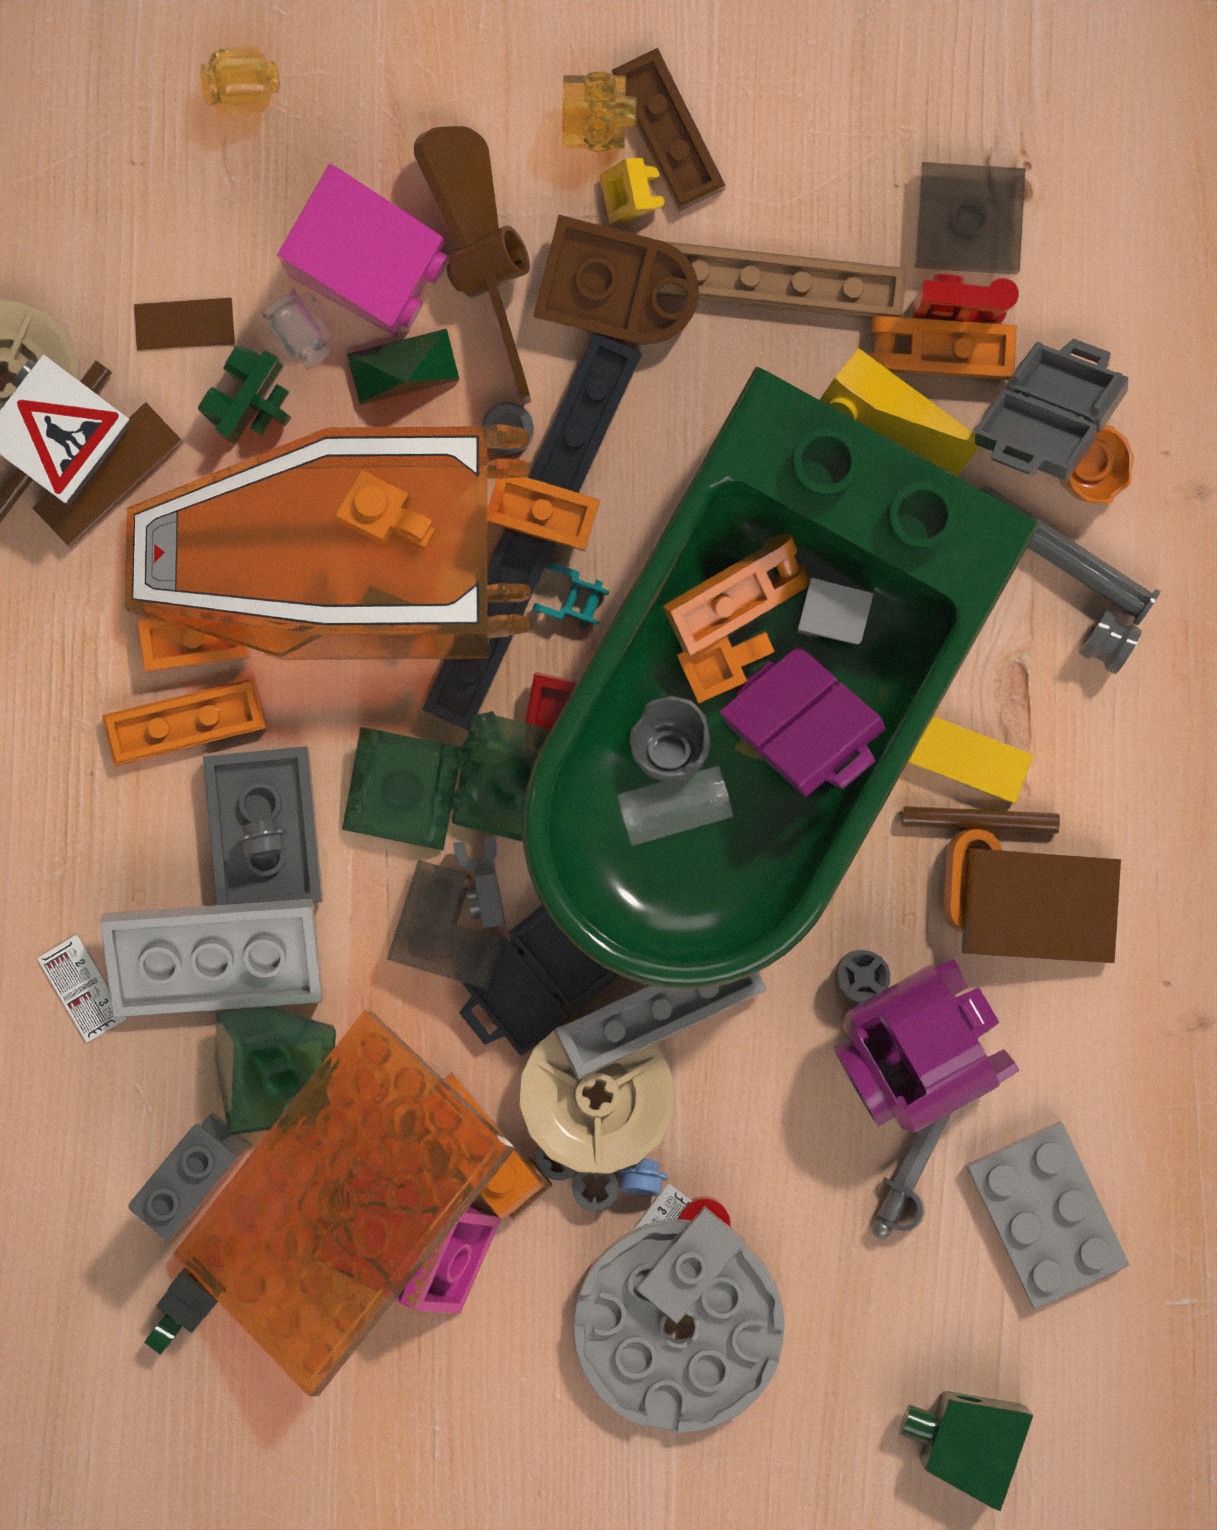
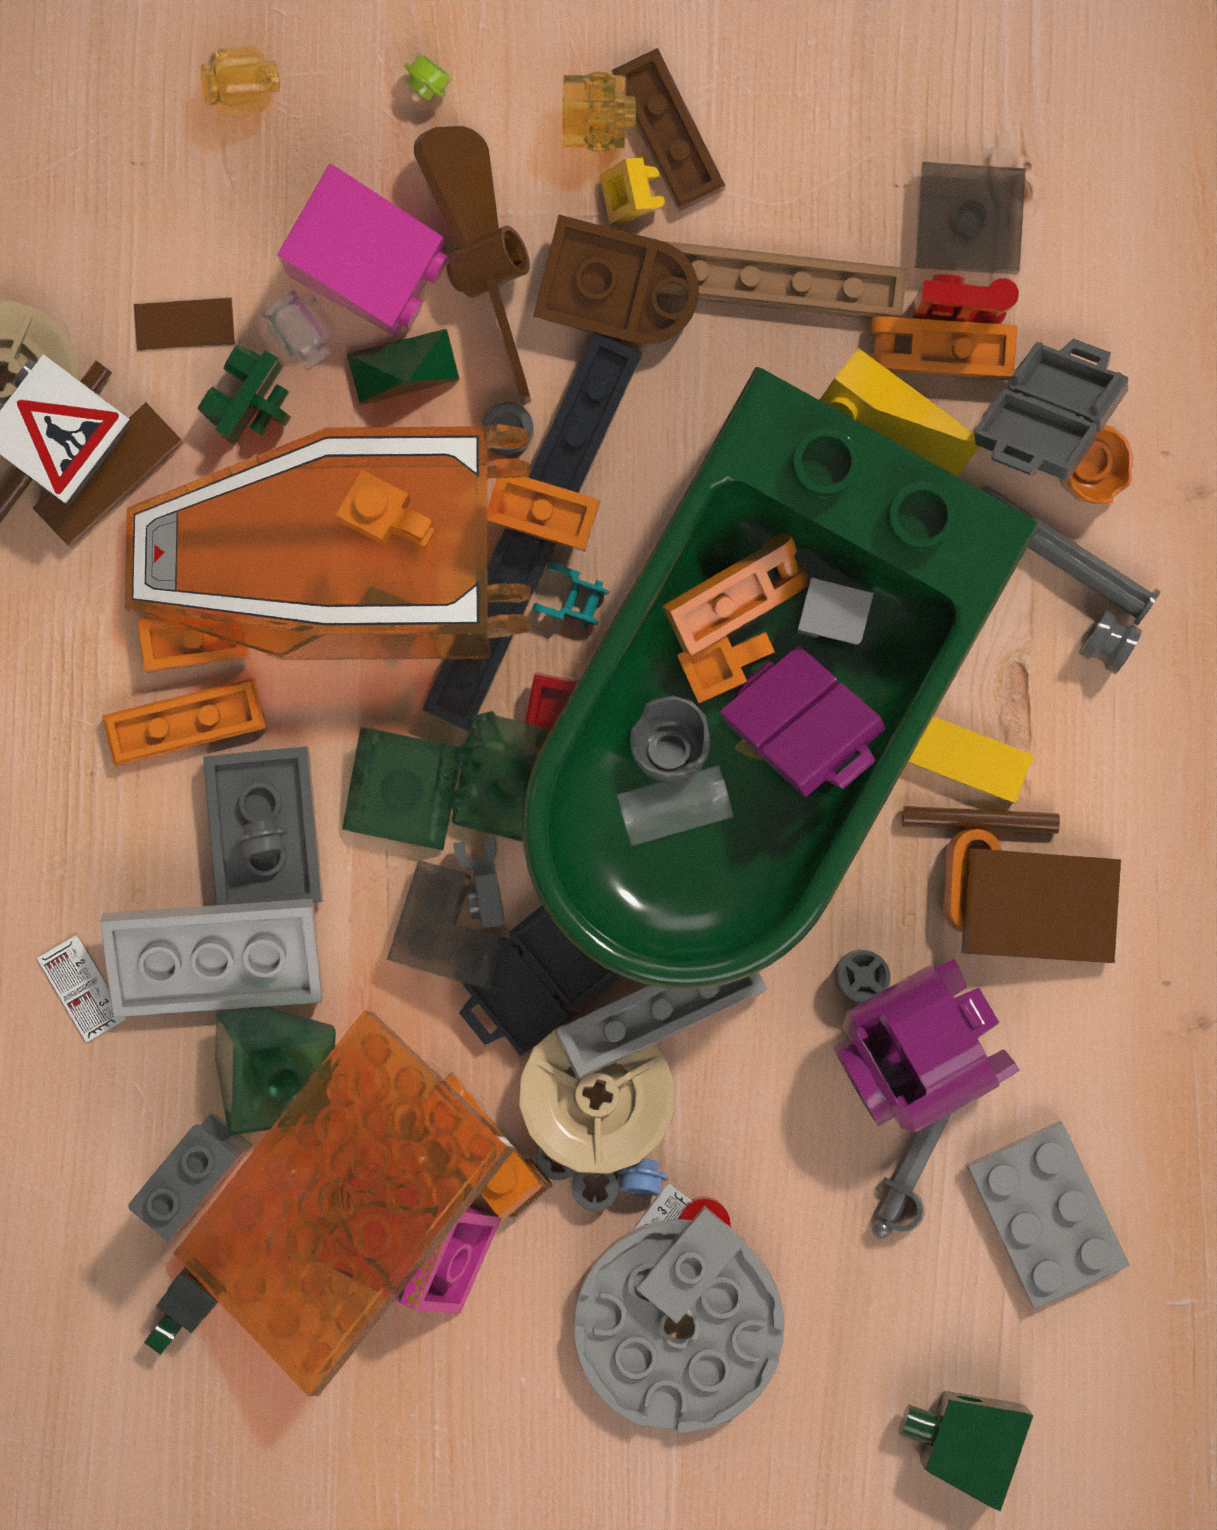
none -> lime plate [404,53,452,101]

